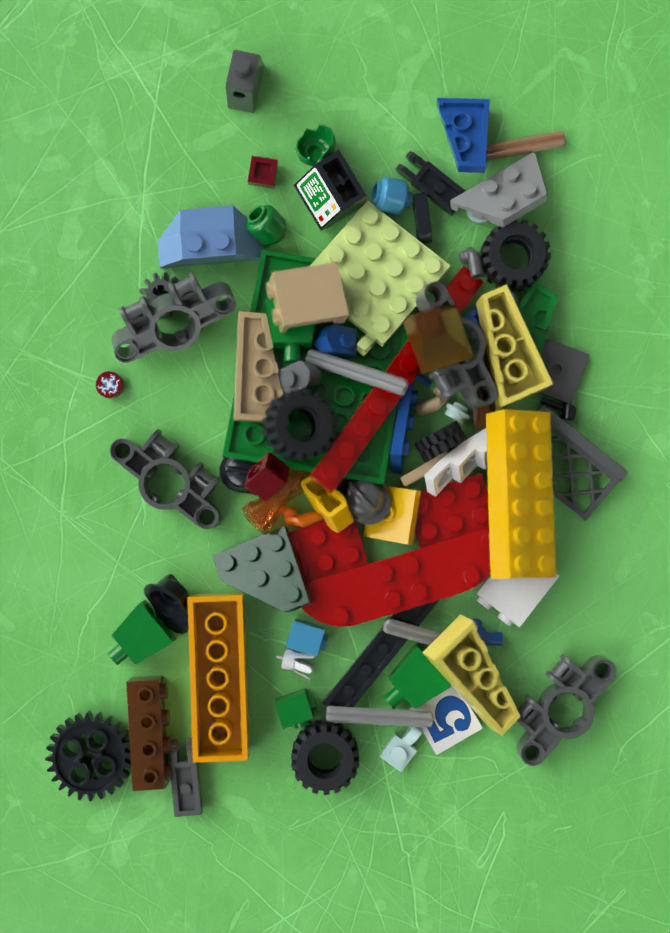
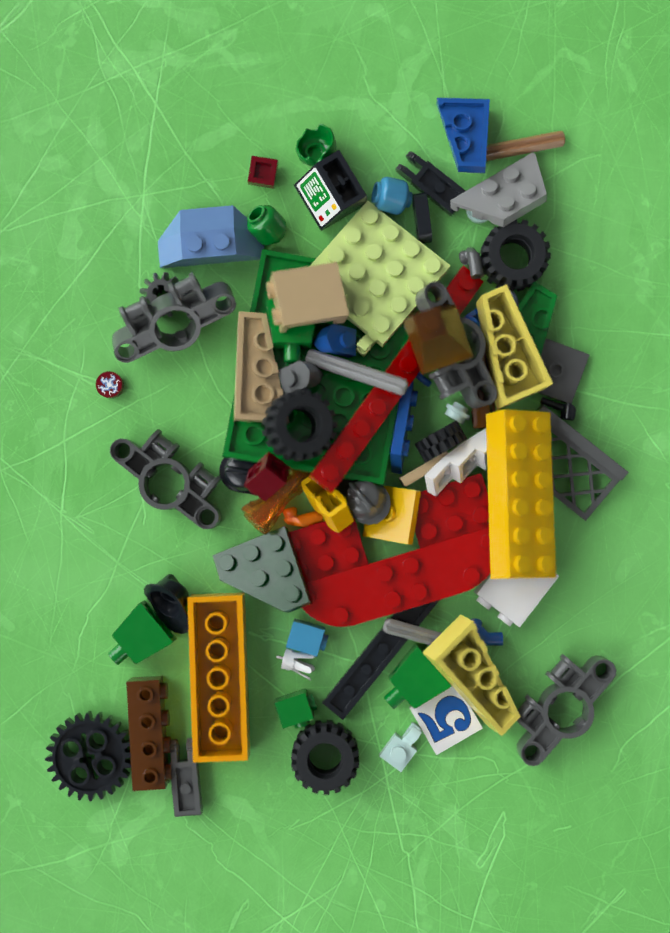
dark grey torso [226,50,264,113] -> none
light grey axle [326,706,433,727] -> none
tan arm [416,387,451,416] -> none

